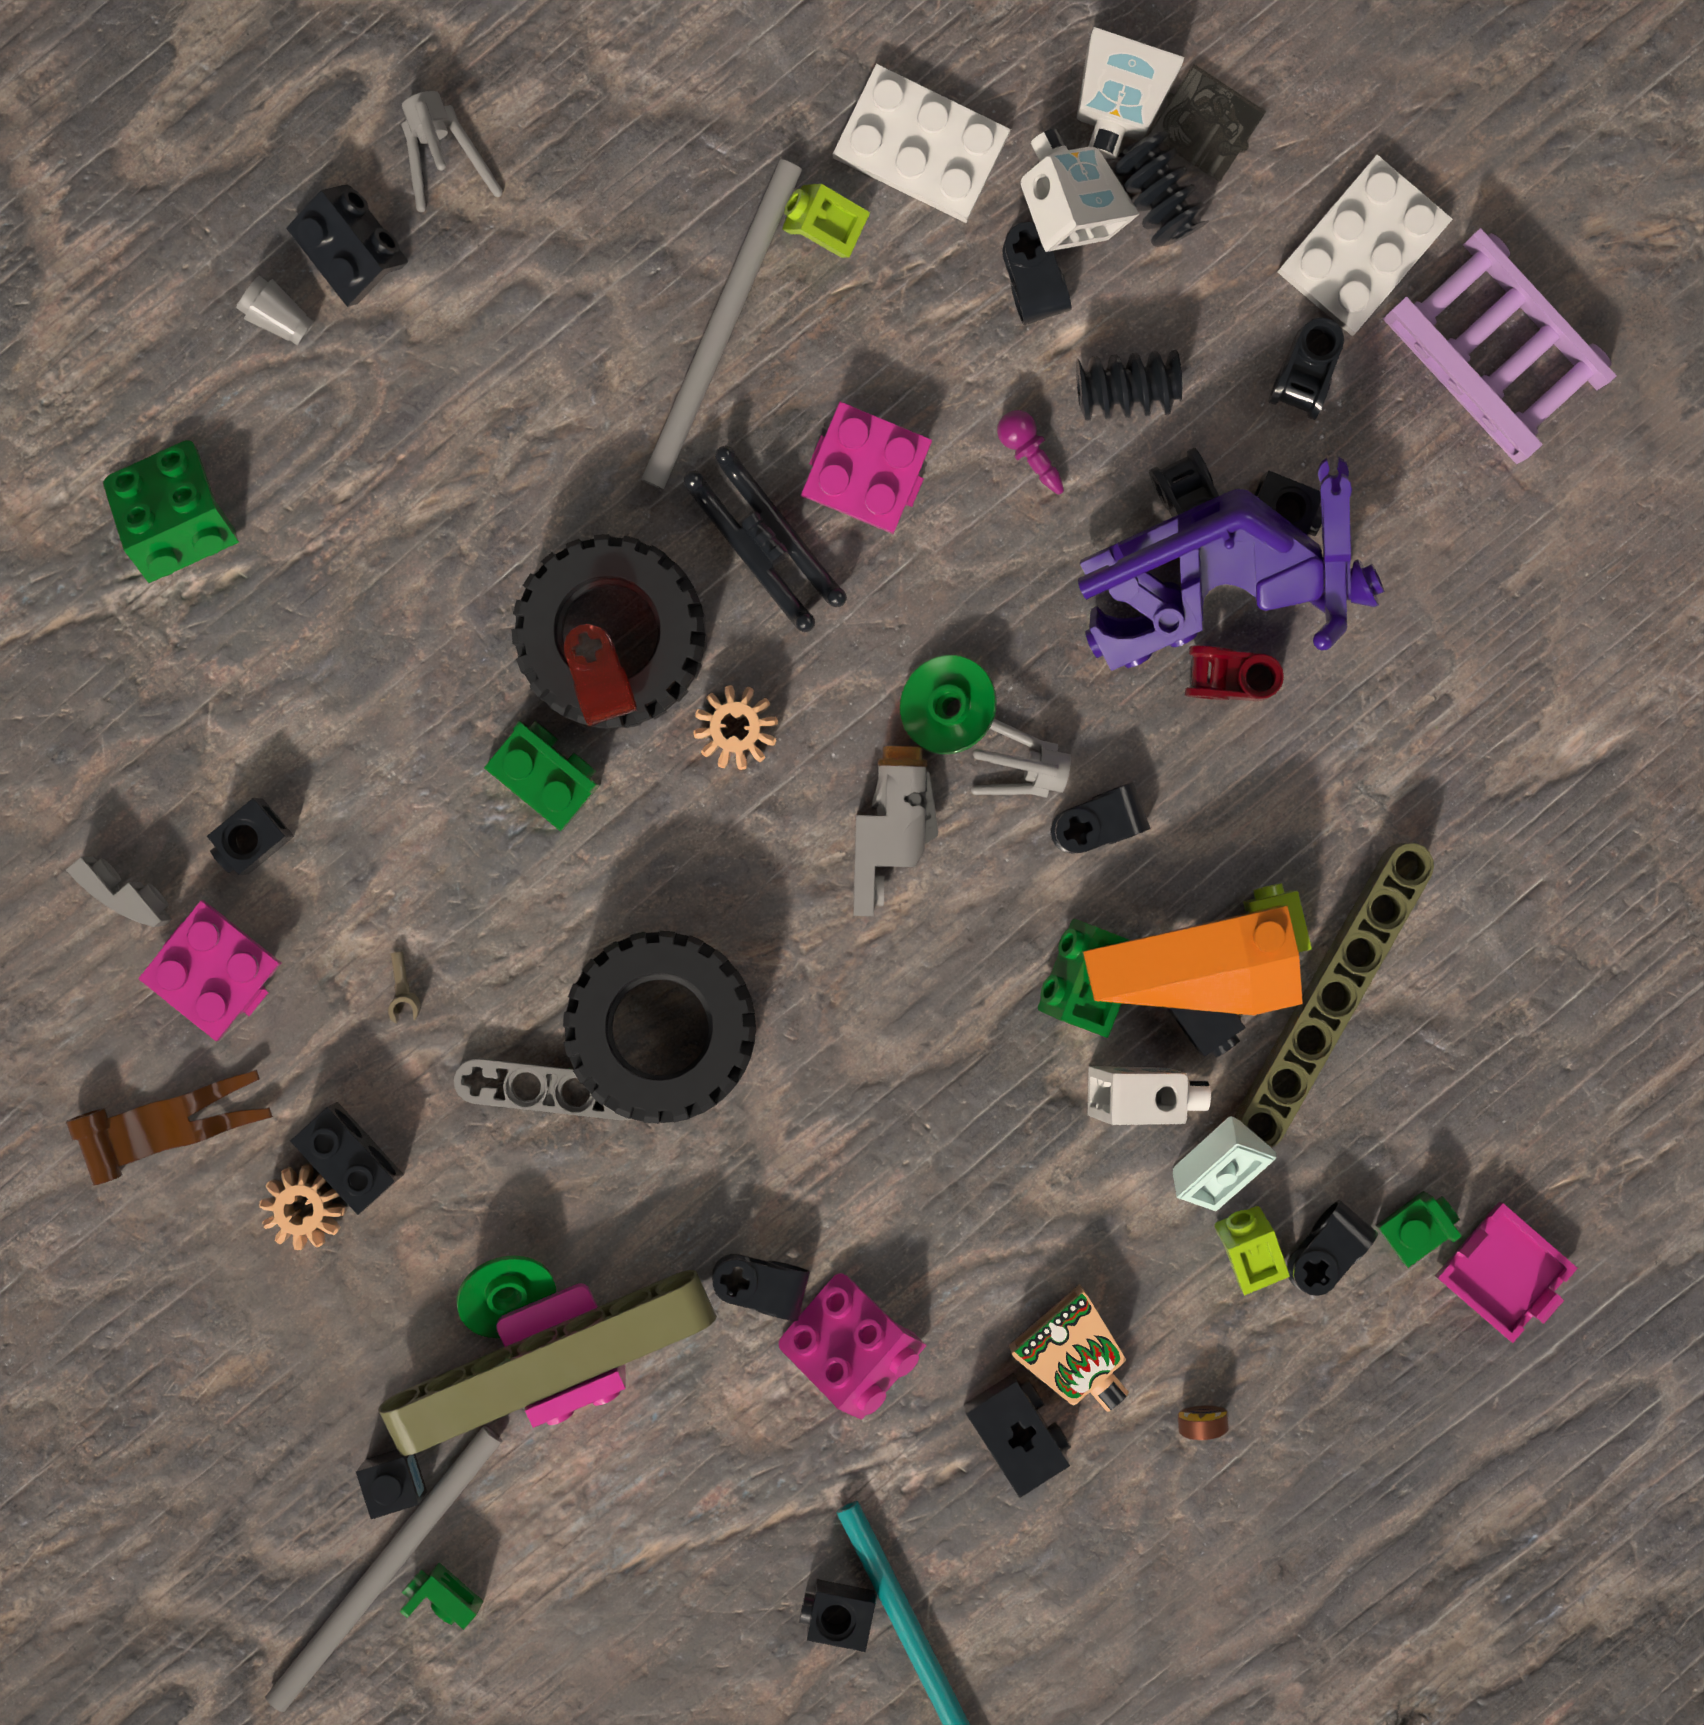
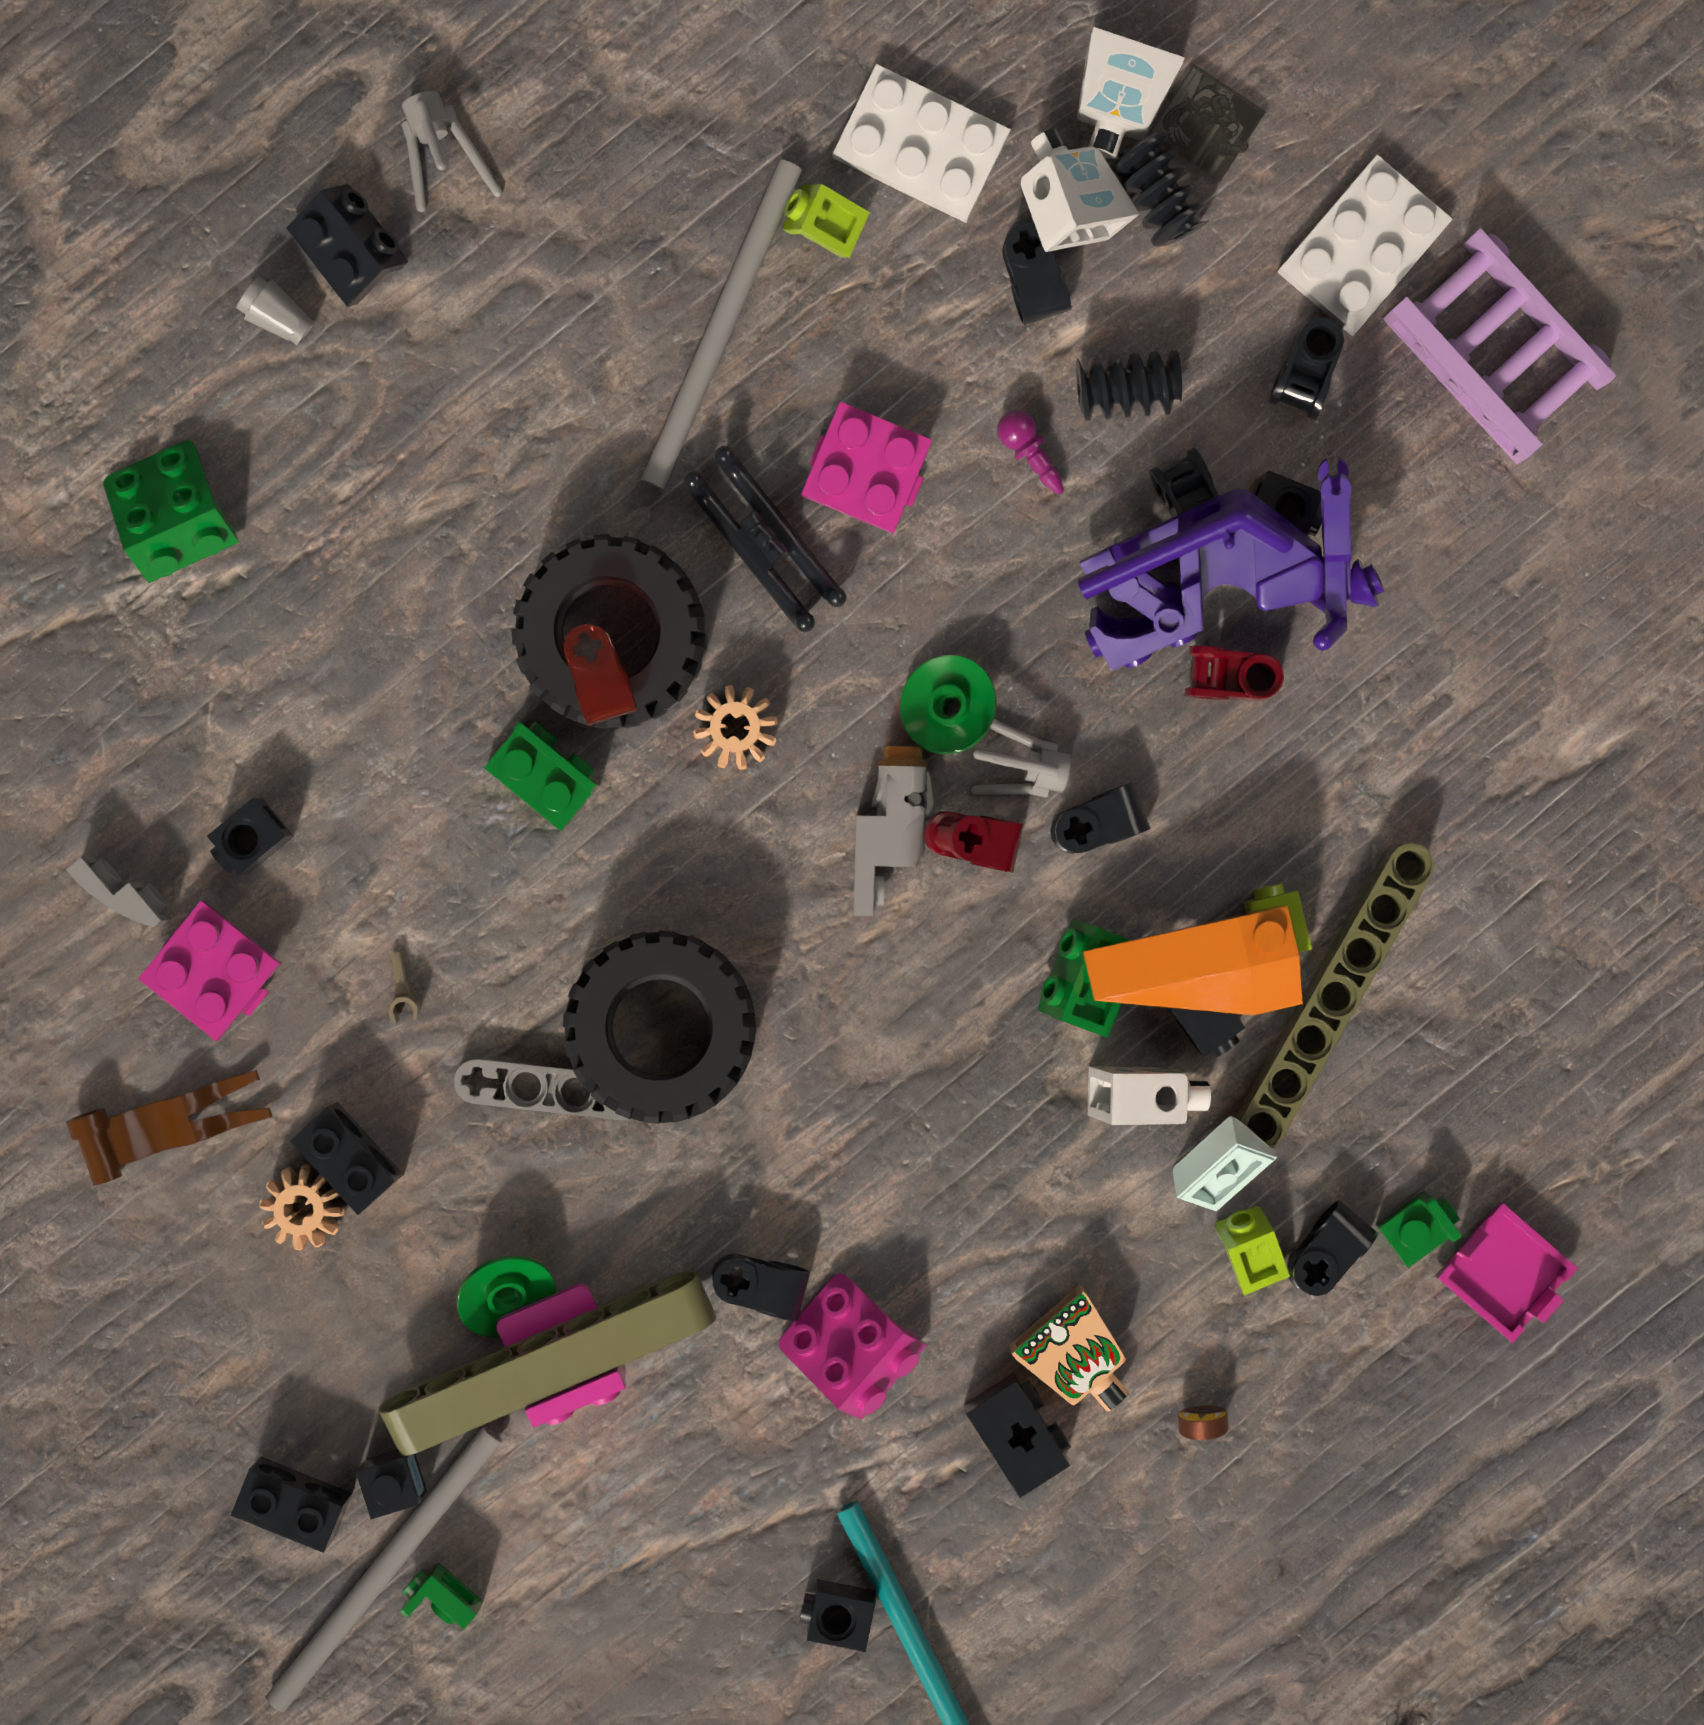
none -> black brick [230,1456,353,1553]
none -> dark red piece [924,811,1023,873]

